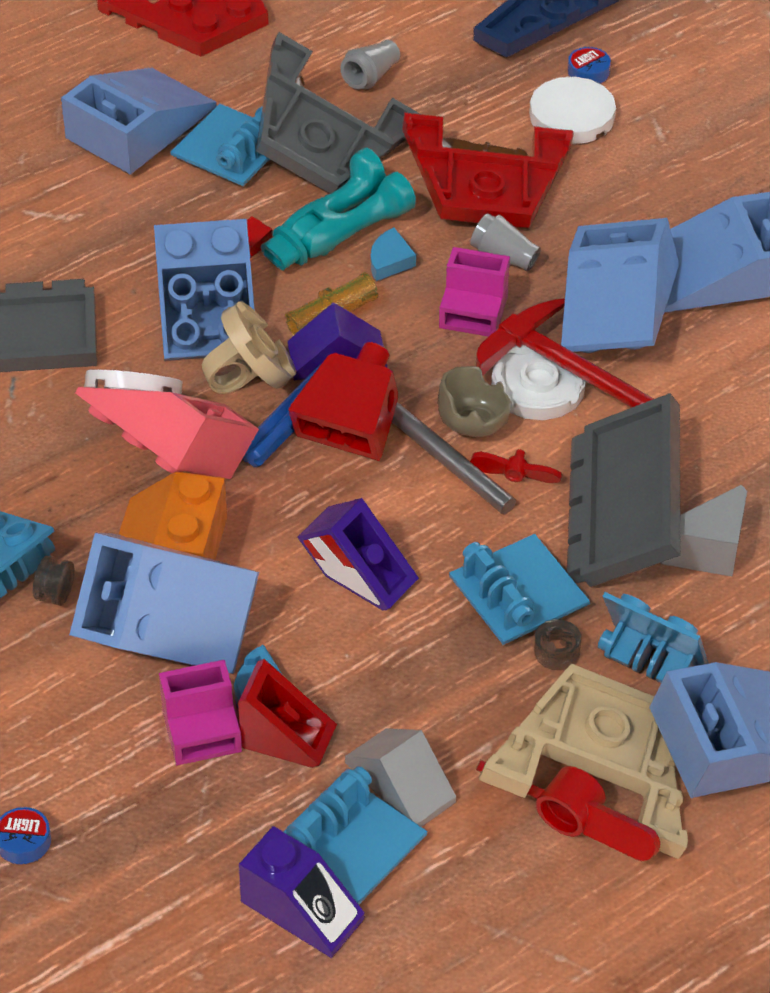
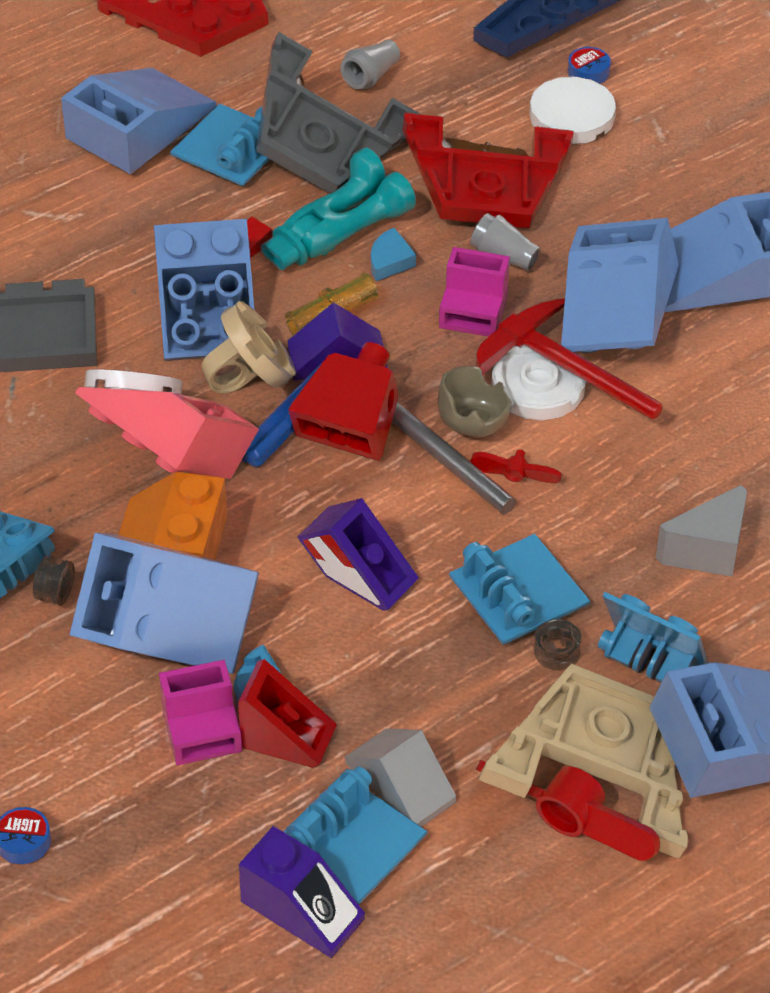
dark grey hinge [567,393,681,587] -> none

